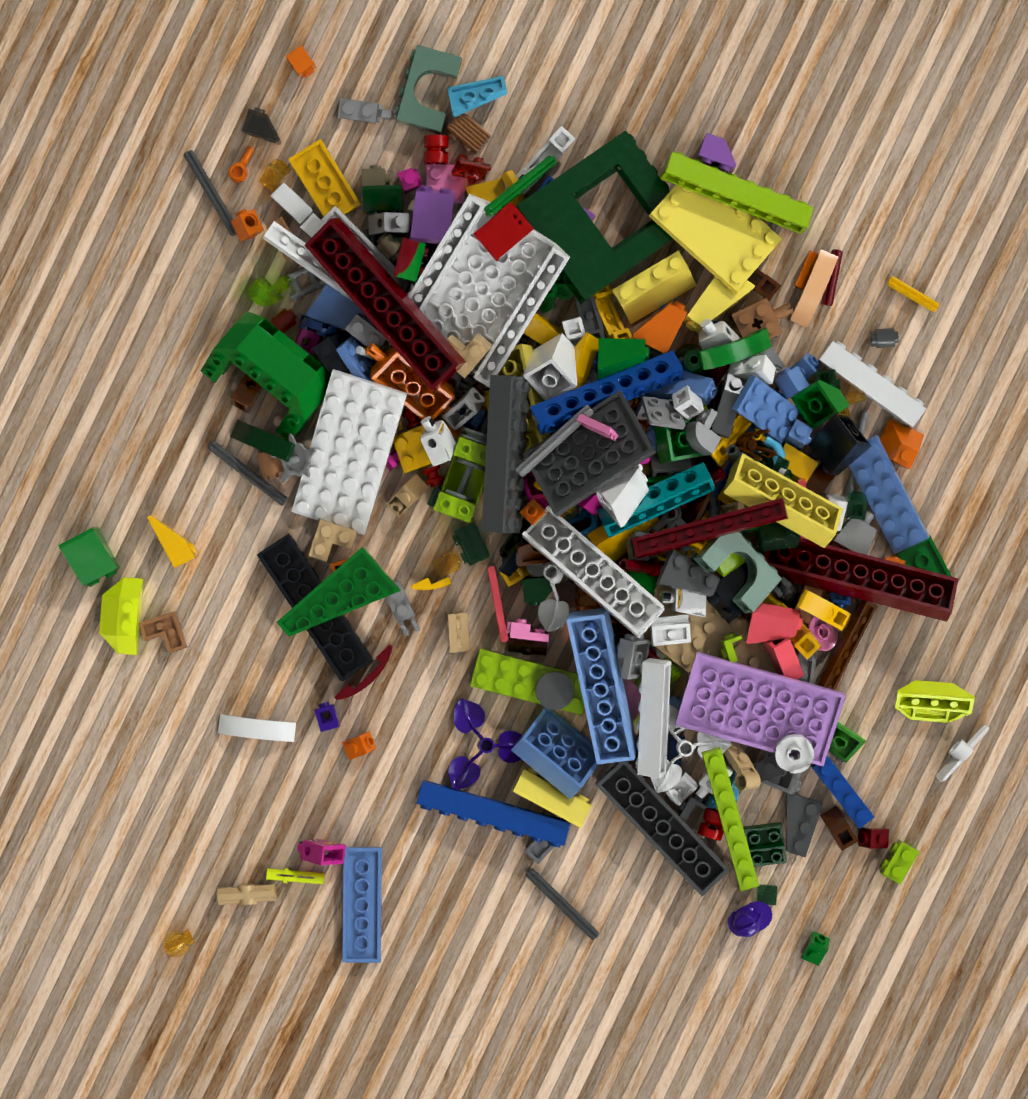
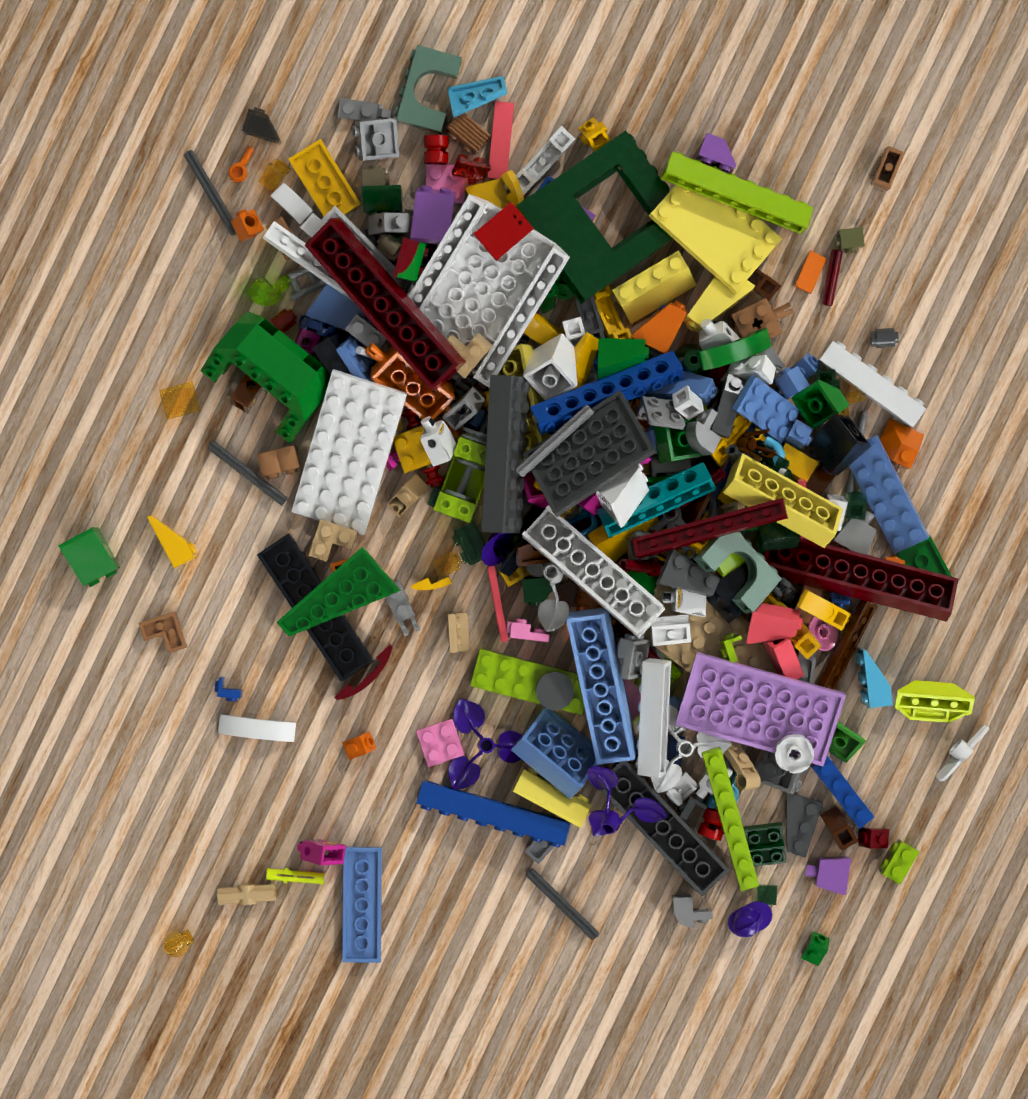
neon yellow wedge [99,577,143,655] -> none
dark green slope [230,419,296,462] -> none
light grey piece [270,434,317,483] -> none
orange brick [286,45,316,78] -> none
dark purple brick [315,701,340,732] -> none
dark pink brick [398,168,423,194] -> none
green axle [484,156,557,217] -> none
dark brown plate [508,637,548,656] -> none
orange bracket [520,499,546,525] -> none
bright pink tile [577,414,618,441] -> none
light nougat slope [790,249,838,327] -> none
yellow axle [887,276,939,312] -> none
none -> clear yellow piece [159,381,201,420]
none -> blue bracket [215,677,243,702]
none -> light grey plate [352,118,400,161]
none -> bright pink plate [416,718,465,767]
none -> dark purple piece [481,532,511,566]
none -> coral tile [488,101,514,179]
none -> yellow brick [578,117,610,152]
none -> dark purple plant [587,766,666,836]
none -> light grey brick [672,894,713,928]
none -> medium lavender torso [805,856,851,895]
none -> olive brick [835,227,865,253]
none -> medium azure slope [856,648,893,708]
none -> medium nougat brick [870,146,905,191]

